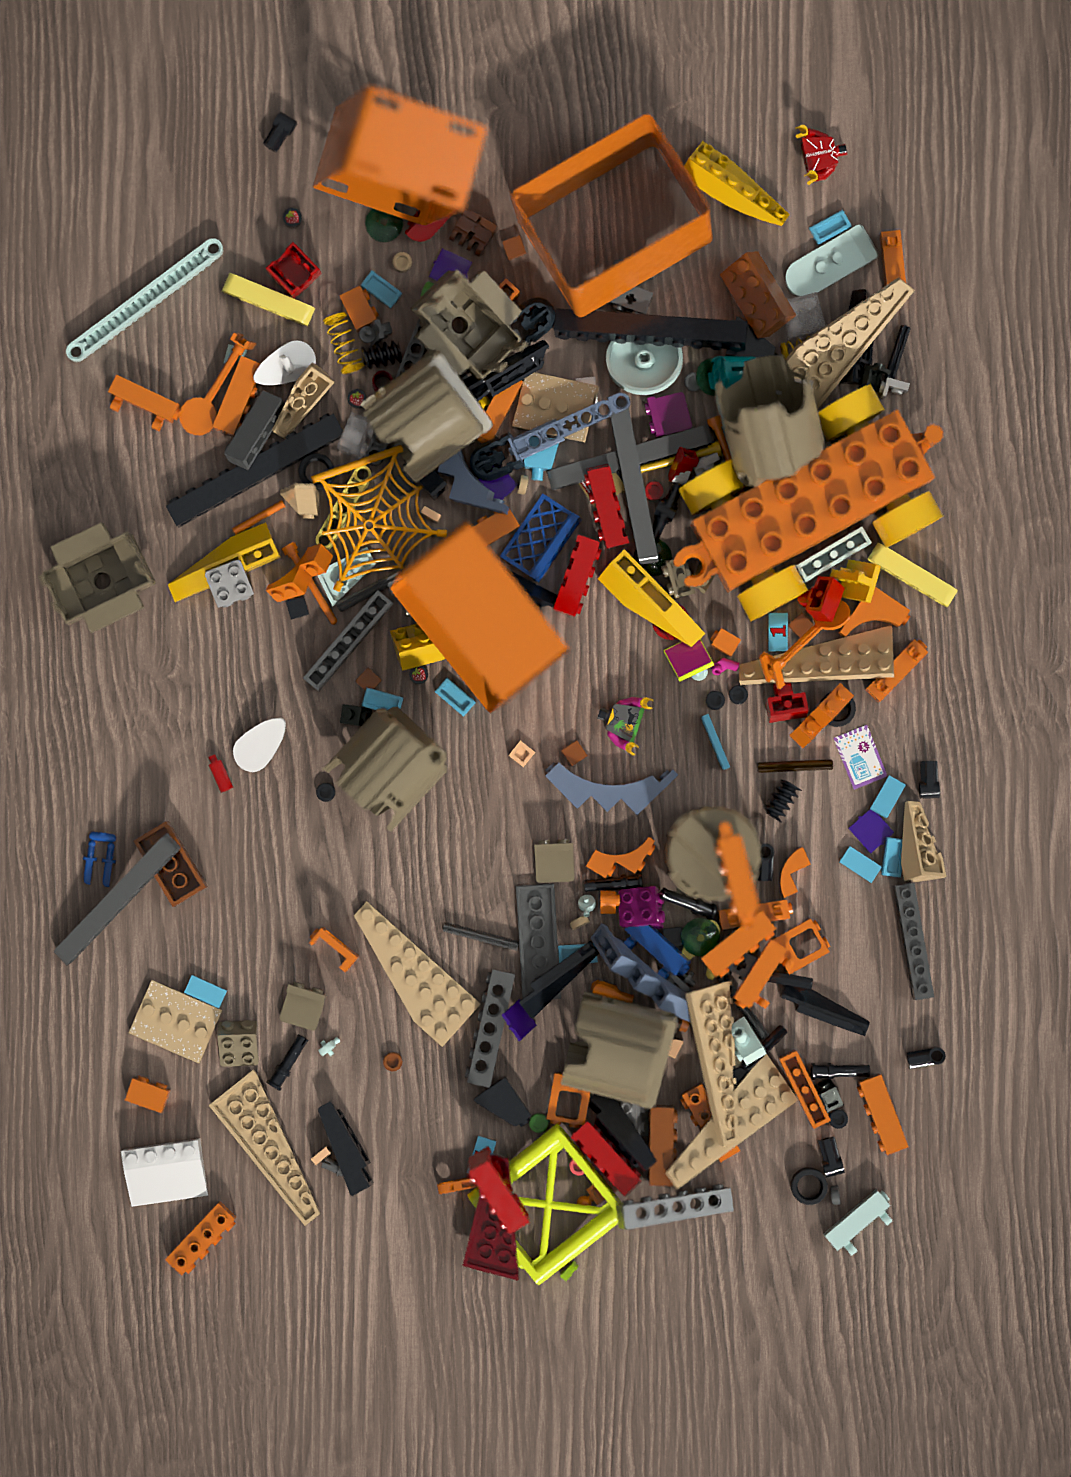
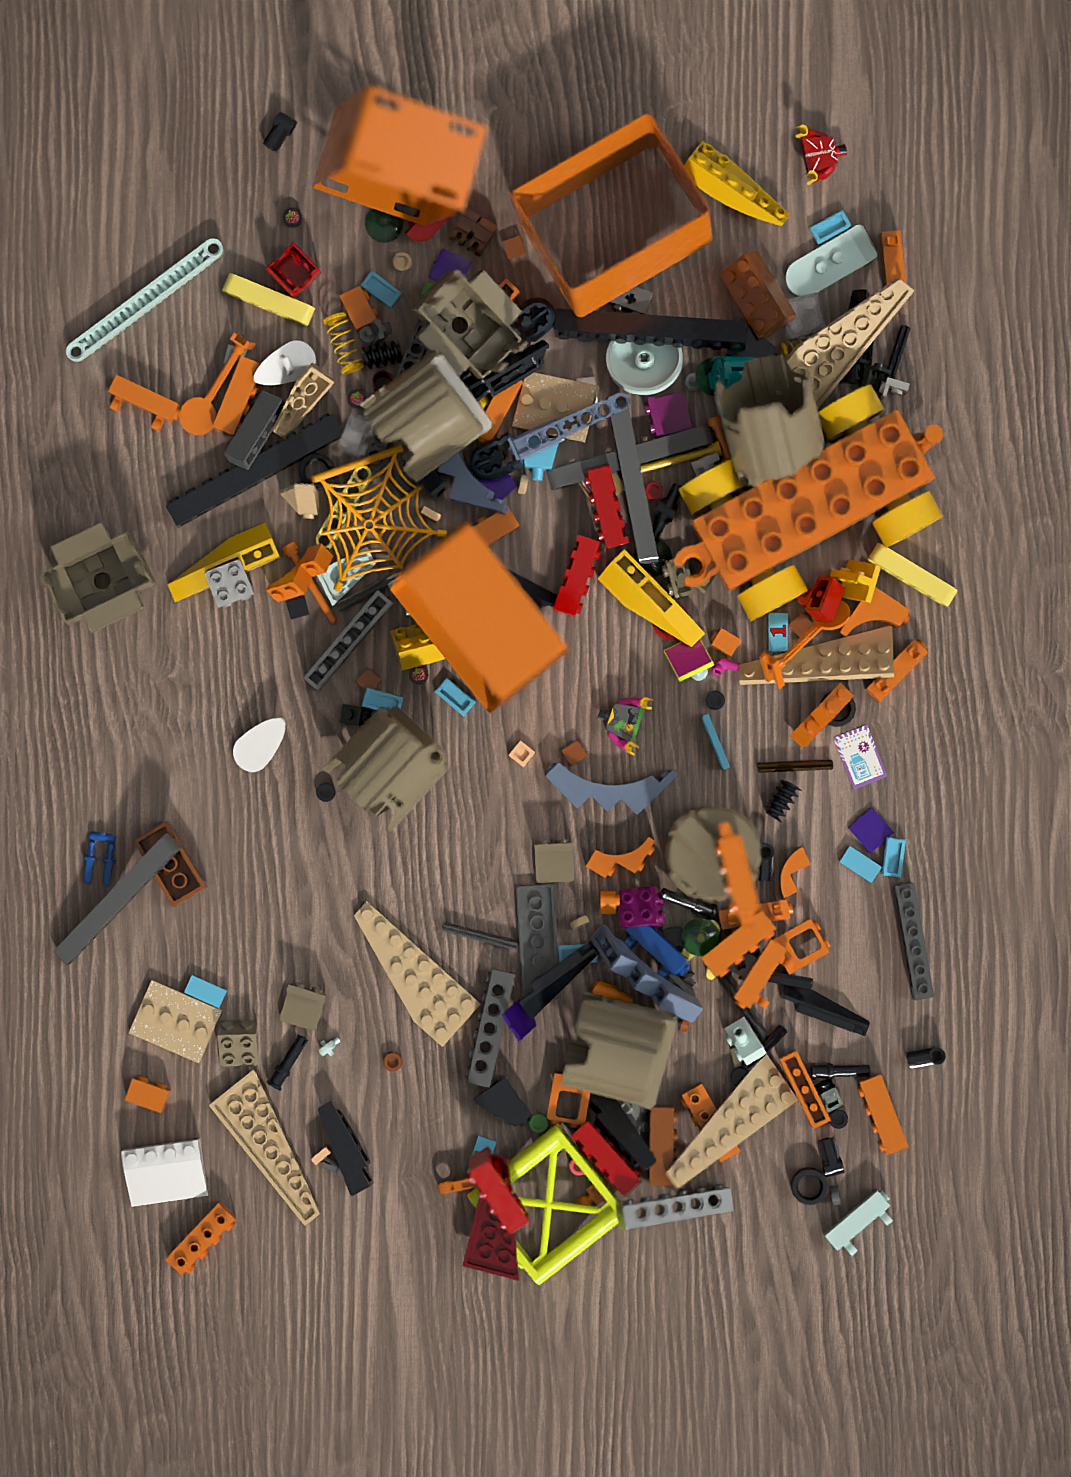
red cylinder [208,754,233,793] -> none
orange bar [232,500,285,535] -> none
orange window [309,927,359,972] -> none
blue fence [500,494,582,583] -> none
lime tile [560,1261,579,1281] -> none
light aqua piece [578,895,596,917] -> none
black pin [584,873,643,892] -> none
red leg [668,447,699,485] -> none
light nougat tile [669,1039,684,1059] -> none
tan wing [685,980,738,1146] -> none
black tile [728,685,748,705] -> none
red brick [765,682,809,723] -> none
light aqua brick [795,527,872,583] -> none
medium azure tile [870,775,906,818] -> none
tan wedge [901,801,946,882] -> none
black piece [919,761,940,799] -> none

